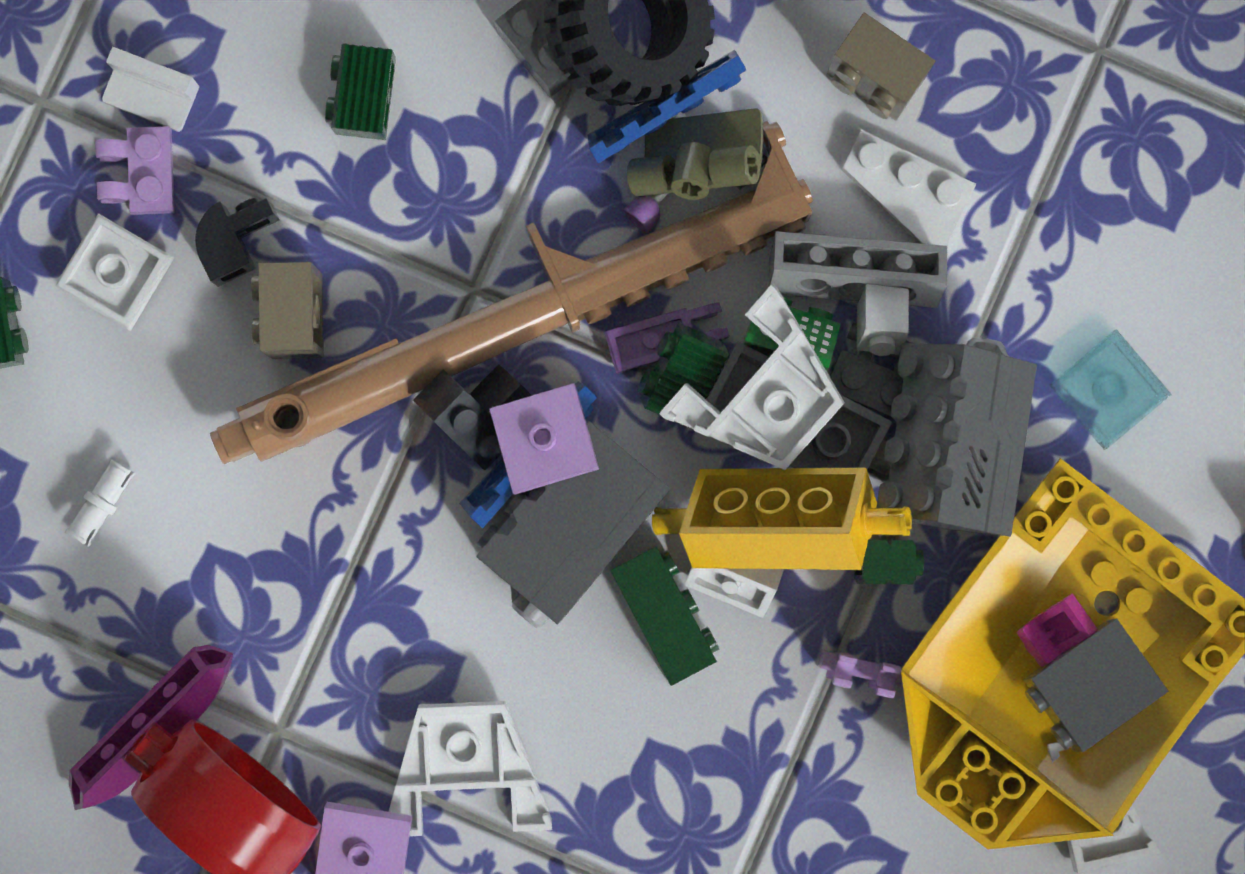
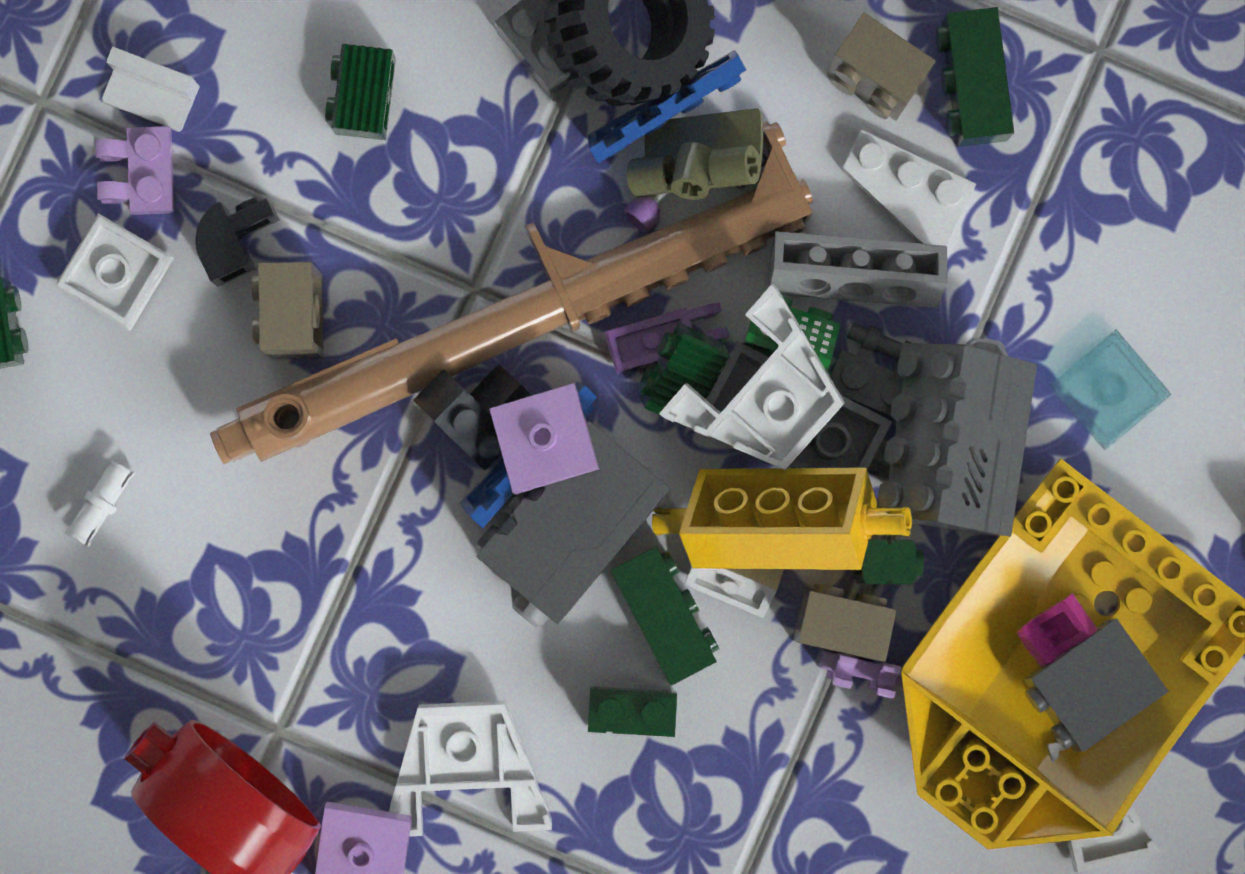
magenta brick [69,645,233,810] -> none
white brick [856,284,909,356] -> none
none -> dark green brick [588,686,677,737]
none -> dark tan brick [792,584,897,662]
none -> dark green brick [936,7,1014,147]

